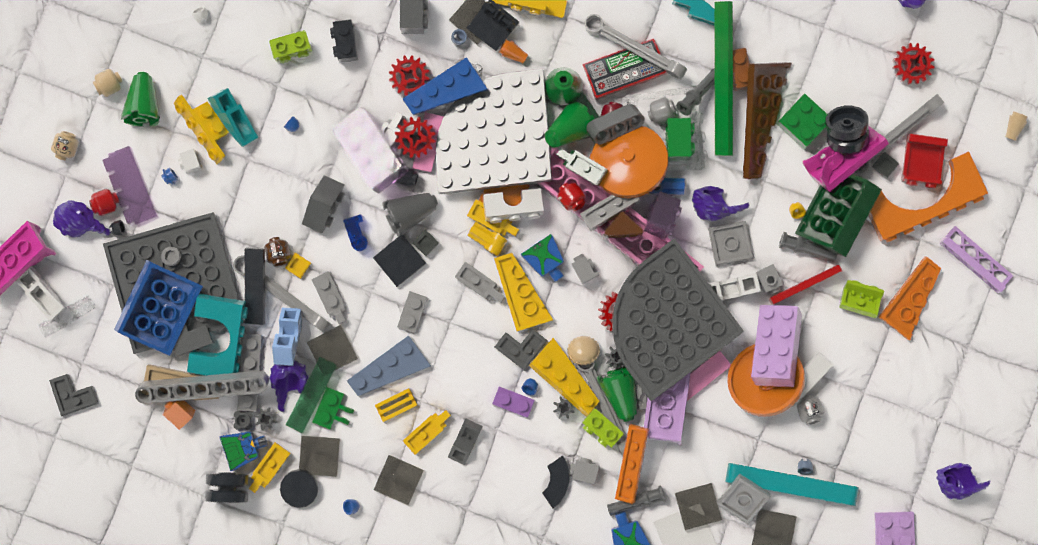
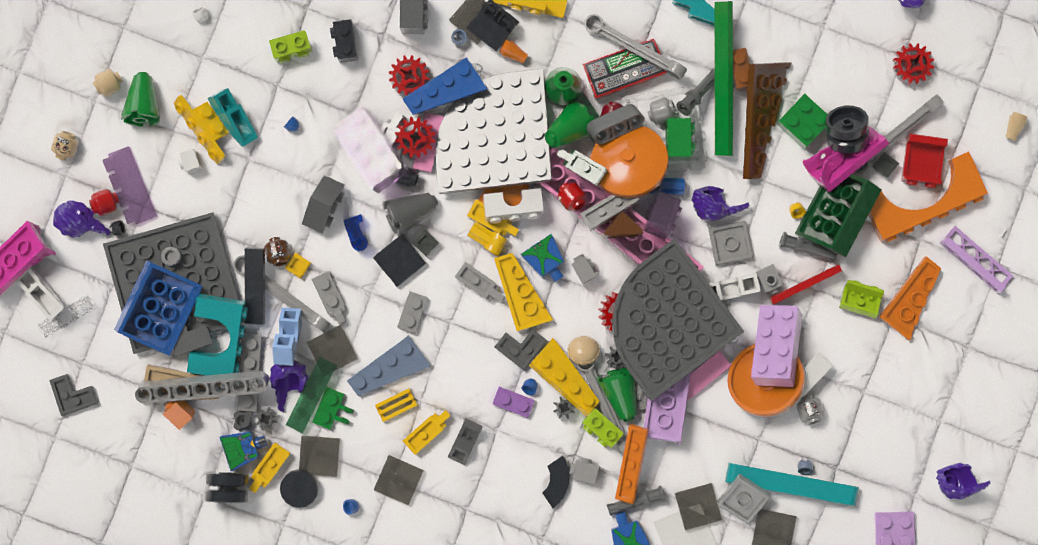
blue plate [161,167,178,185] -> none

